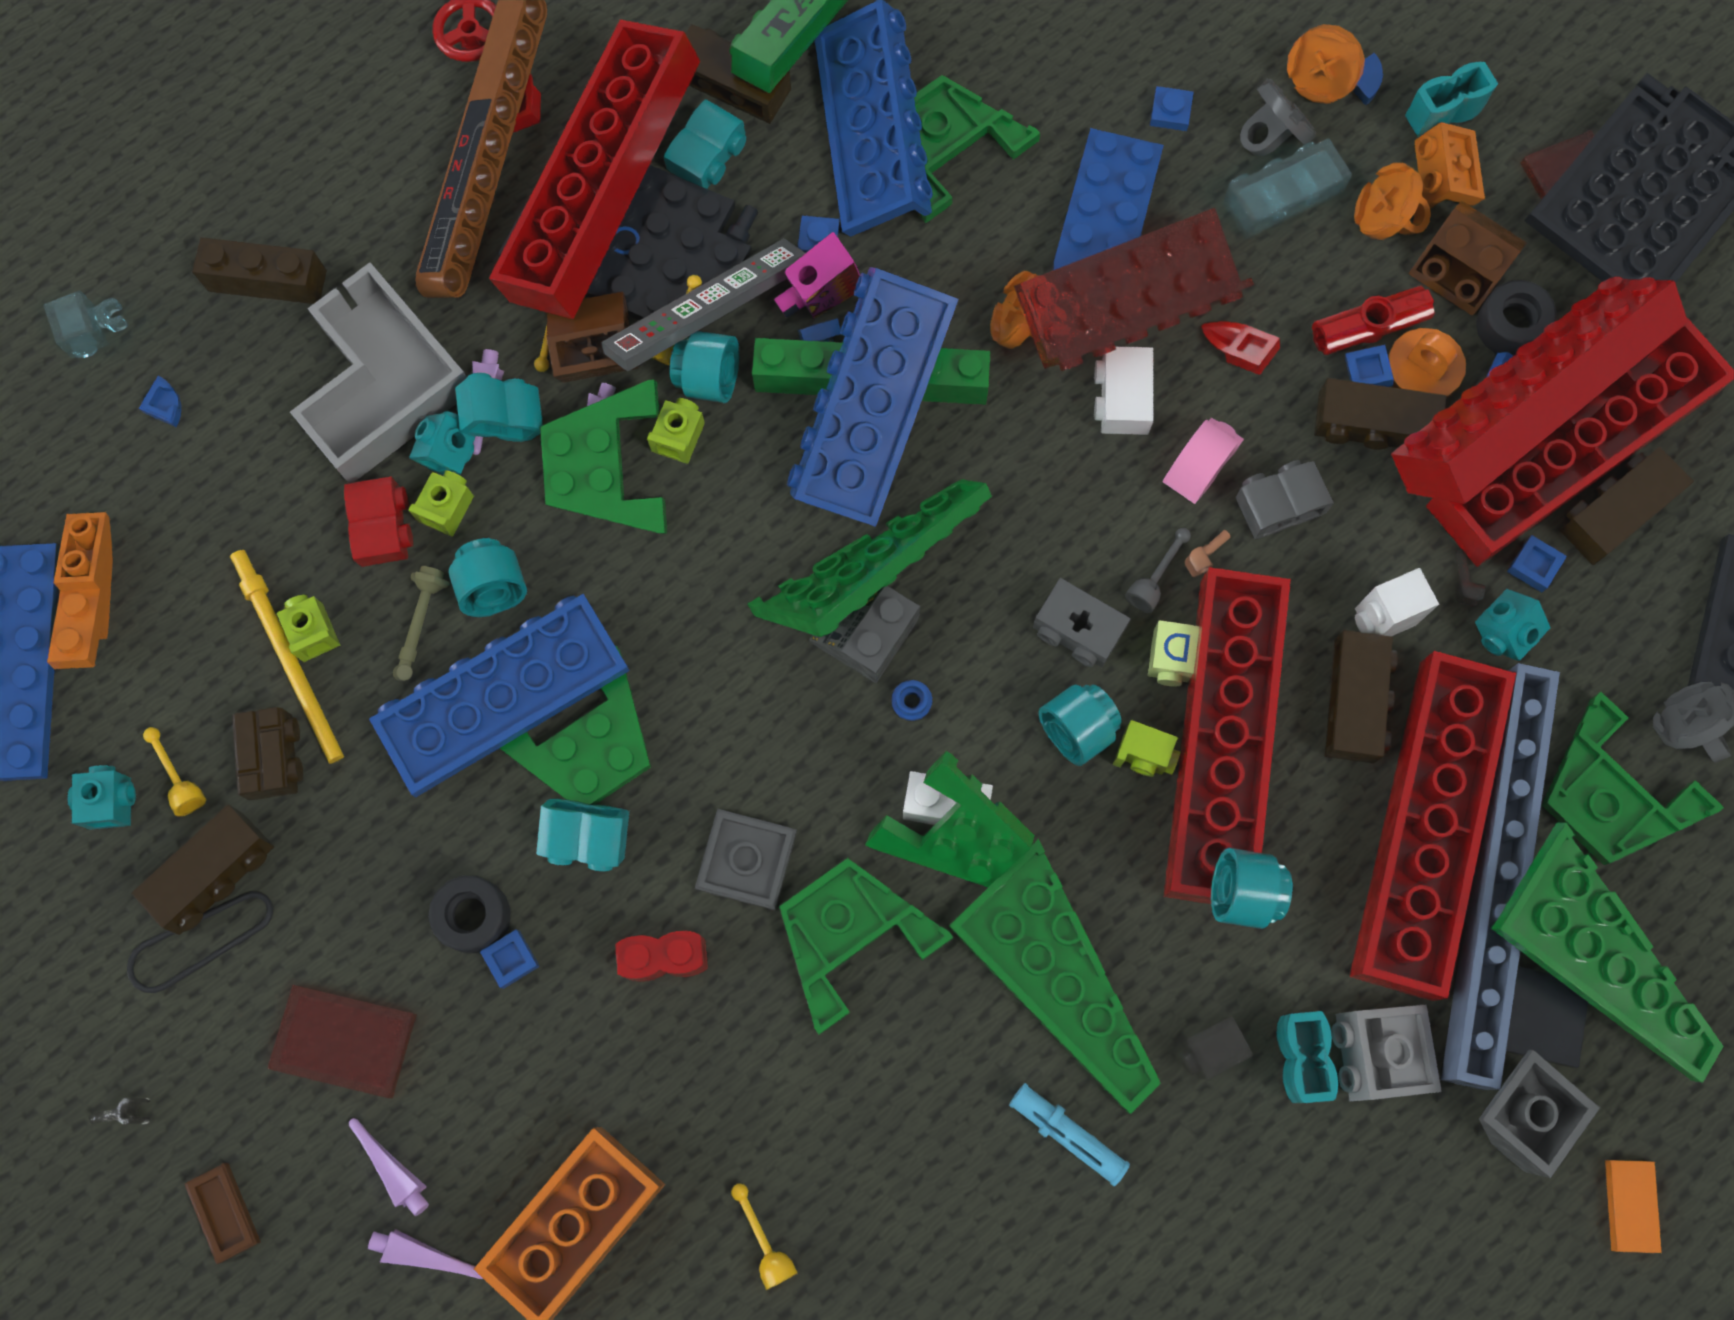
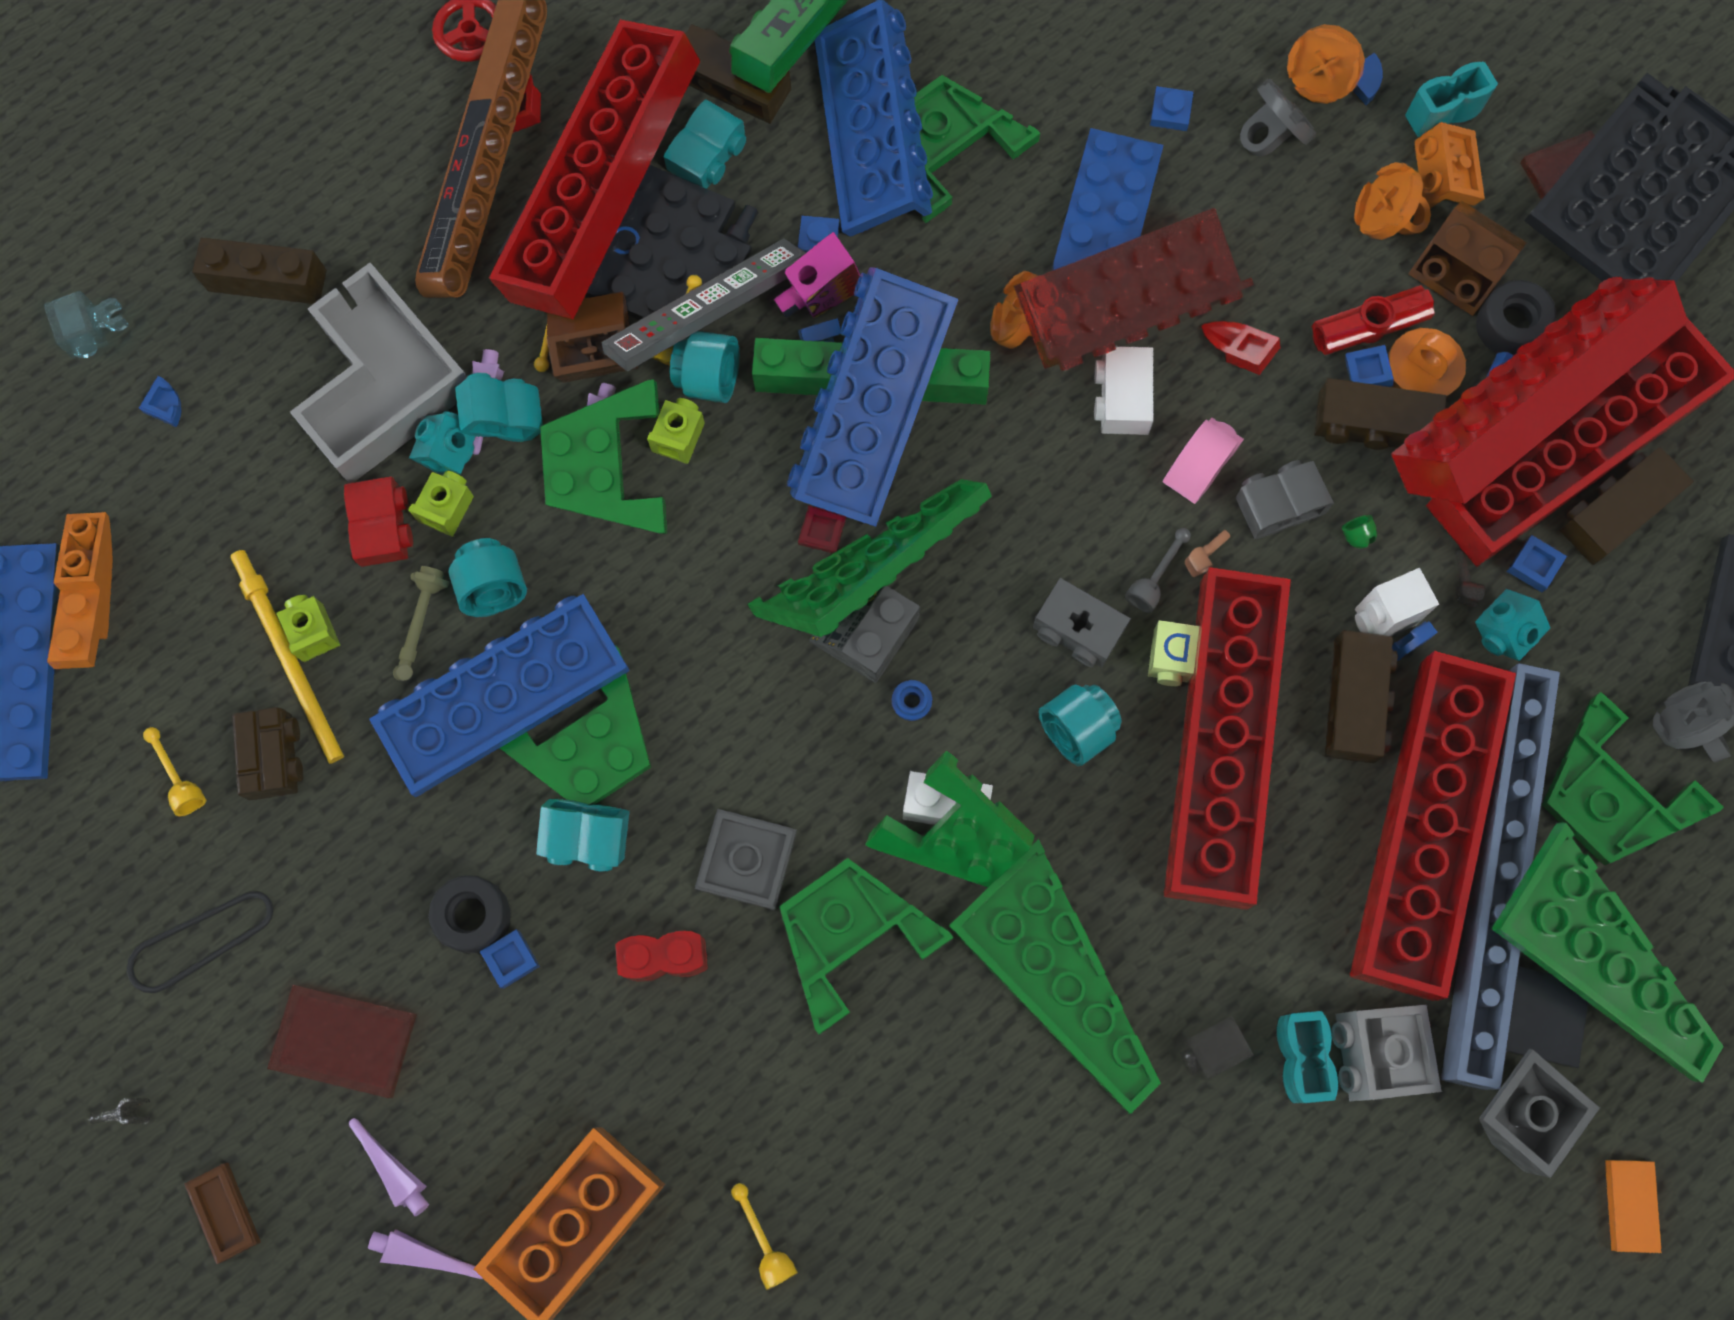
teal brick [68,765,136,830] -> none
dark brown brick [131,804,274,935] -> none
medium azure pin [1009,1083,1130,1186] -> none
lime brick [1113,720,1180,777] -> none
teal piece [1211,848,1293,929] -> none
clear light blue brick [1223,138,1352,239] -> none
none -> dark red tile [798,505,847,553]
none -> green hinge [1341,515,1377,549]
none -> blue tile [1392,621,1438,661]

